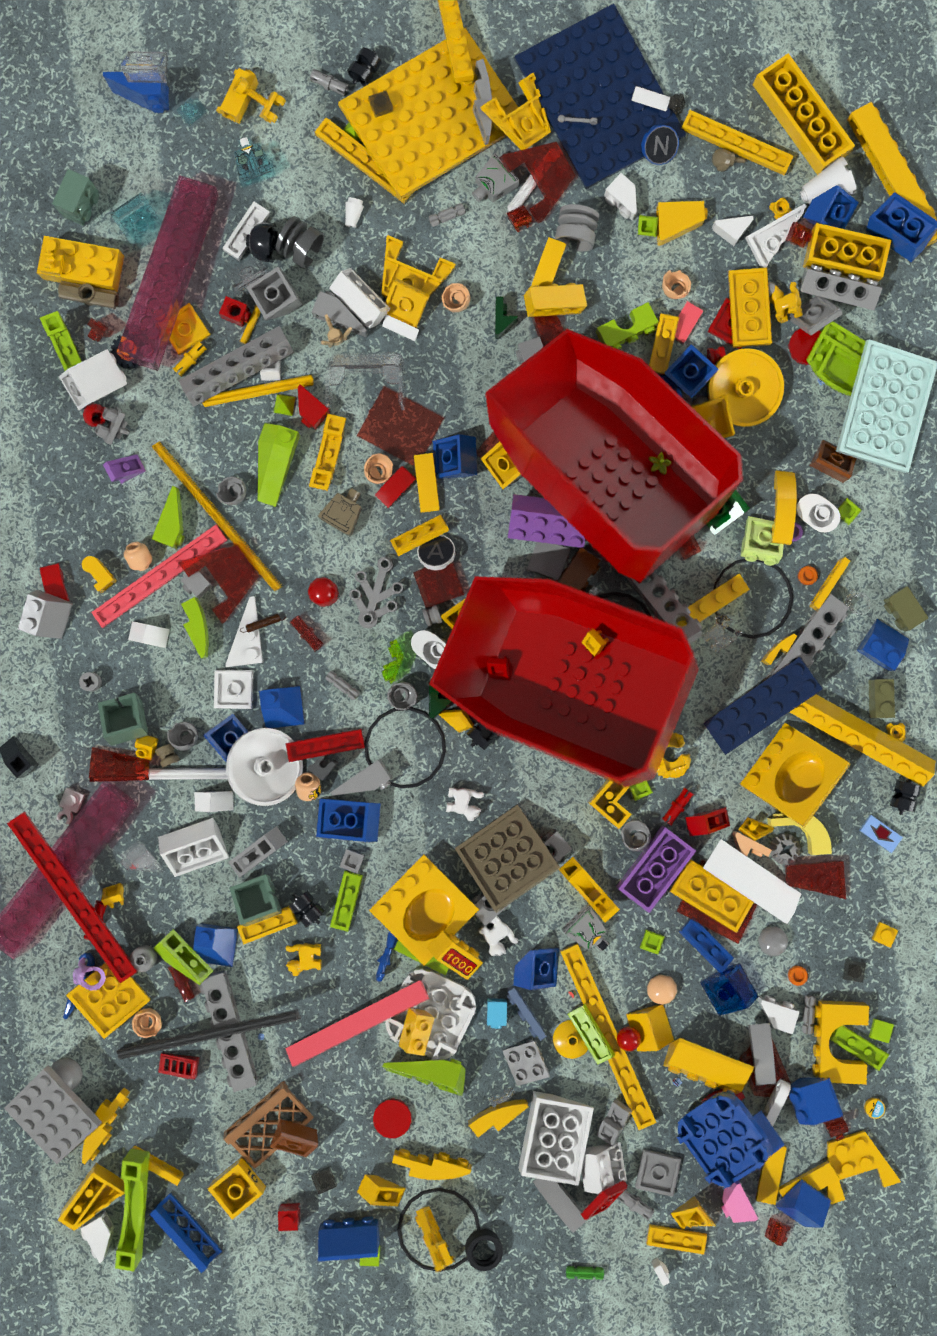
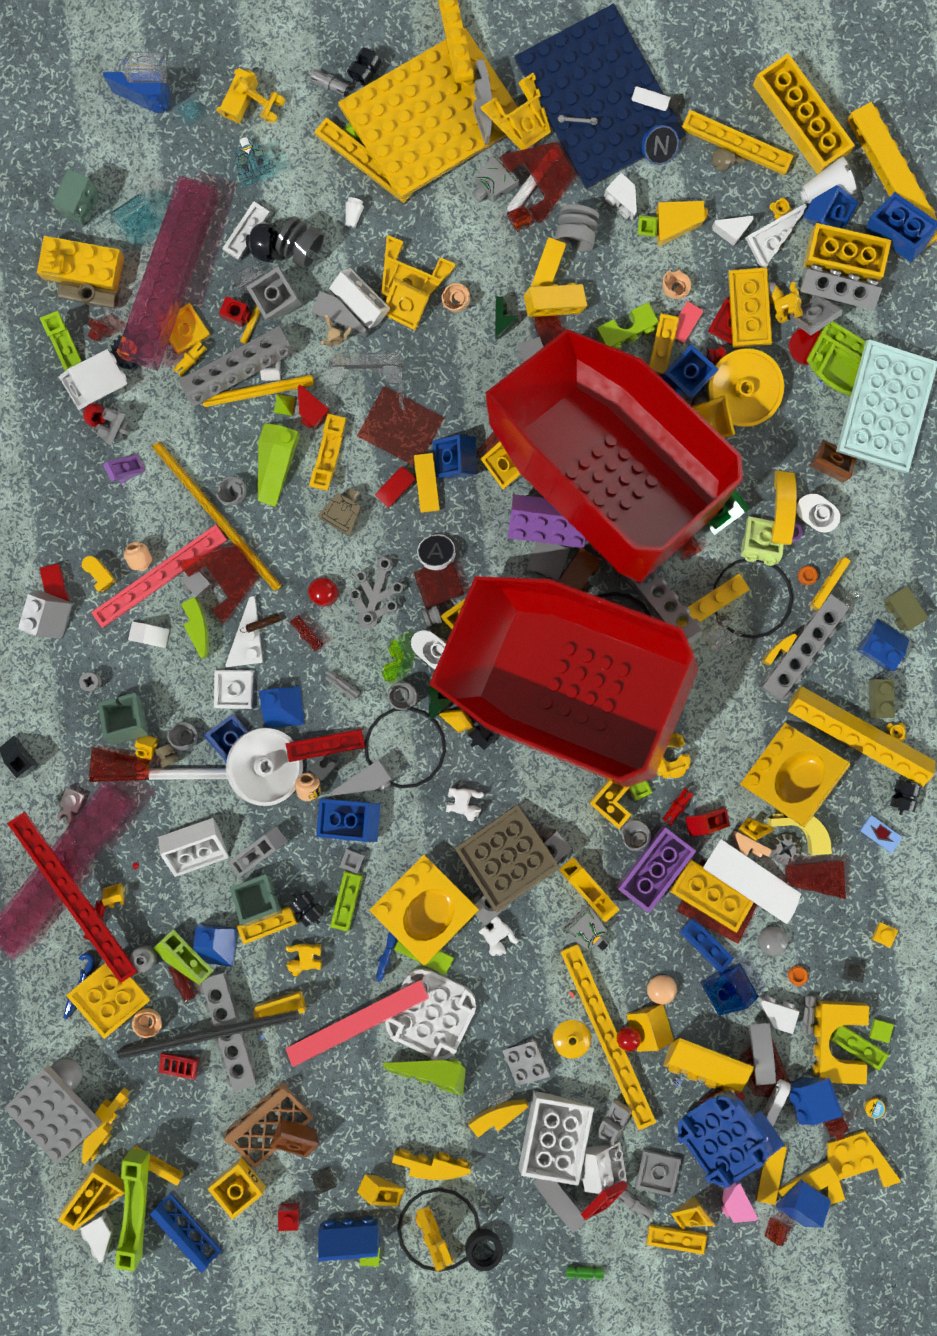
lavender piece [73,958,106,990] -> none
clear slope [120,840,166,873] -> none
lime slope [152,486,184,549] -> none
white slope [194,791,233,812] -> none
light nougat hair [364,453,393,484] -> none
clear smoke plate [368,91,393,118] -> none
red tile [373,1098,412,1139] -> none
white sticker [382,315,419,341] -> none
yellow tile [390,514,449,556] -> none
yellow brick [398,1008,435,1056] -> none
yellow brick [427,930,483,980] -> none
light grey axle [429,203,465,227] -> none
red tile [487,656,510,678] -> none
medium azure brick [487,998,507,1029] -> none
sand blue plate [506,985,547,1041] -> none
blue slope [513,948,559,990] -> none
lime tile [568,1004,615,1065] -> none
yellow tile [582,629,609,657] -> none
lime tile [640,930,665,955] -> none
lime plant [649,452,672,475] -> none
white tile [652,1258,670,1286] -> none
dark blue plate [703,657,823,755] -> none
clear red tile [786,222,812,248] -> none
lime tile [837,498,861,525] -> none
none -> yellow brick [253,990,307,1019]

